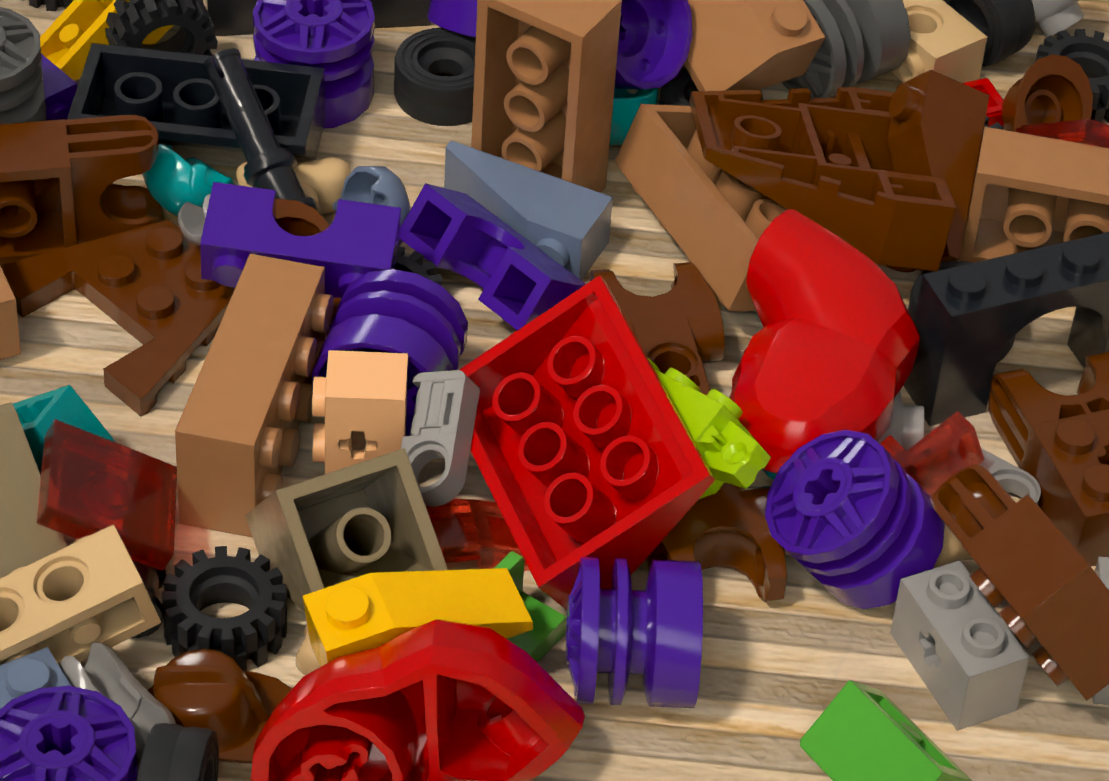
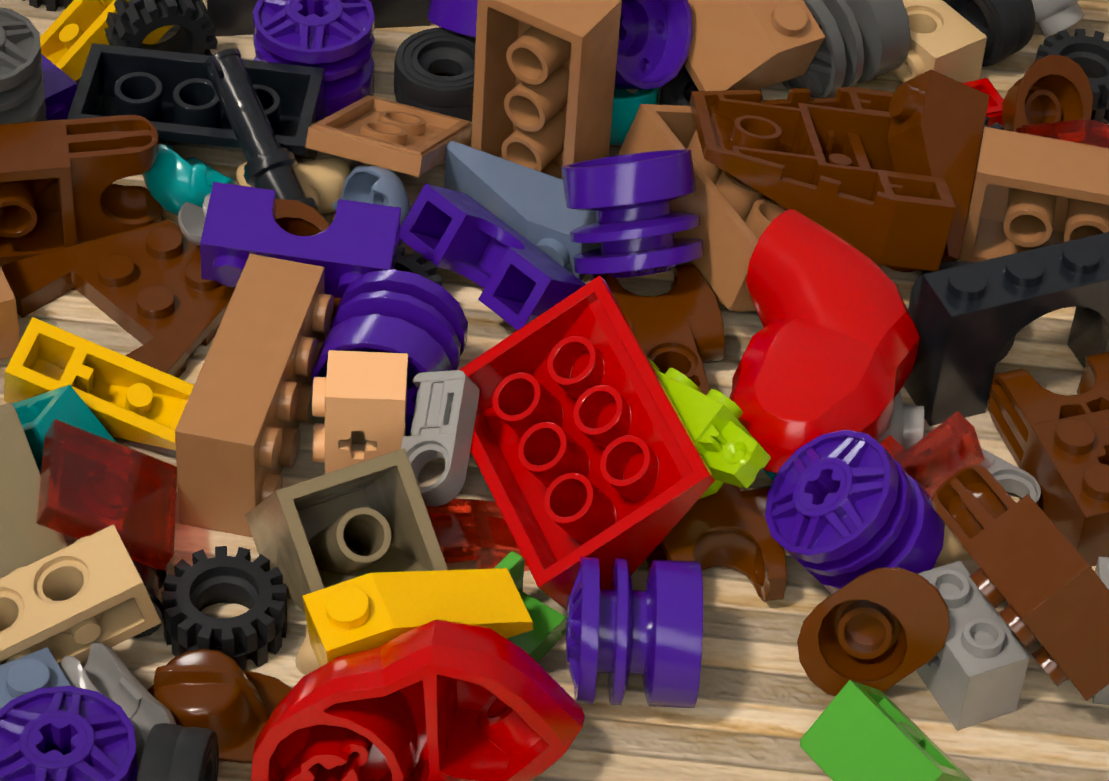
none -> yellow slope [4,317,194,451]
none -> medium nougat tile [305,95,472,177]
none -> dark purple wheel [561,149,704,278]
none -> reddish brown piece [797,567,950,696]

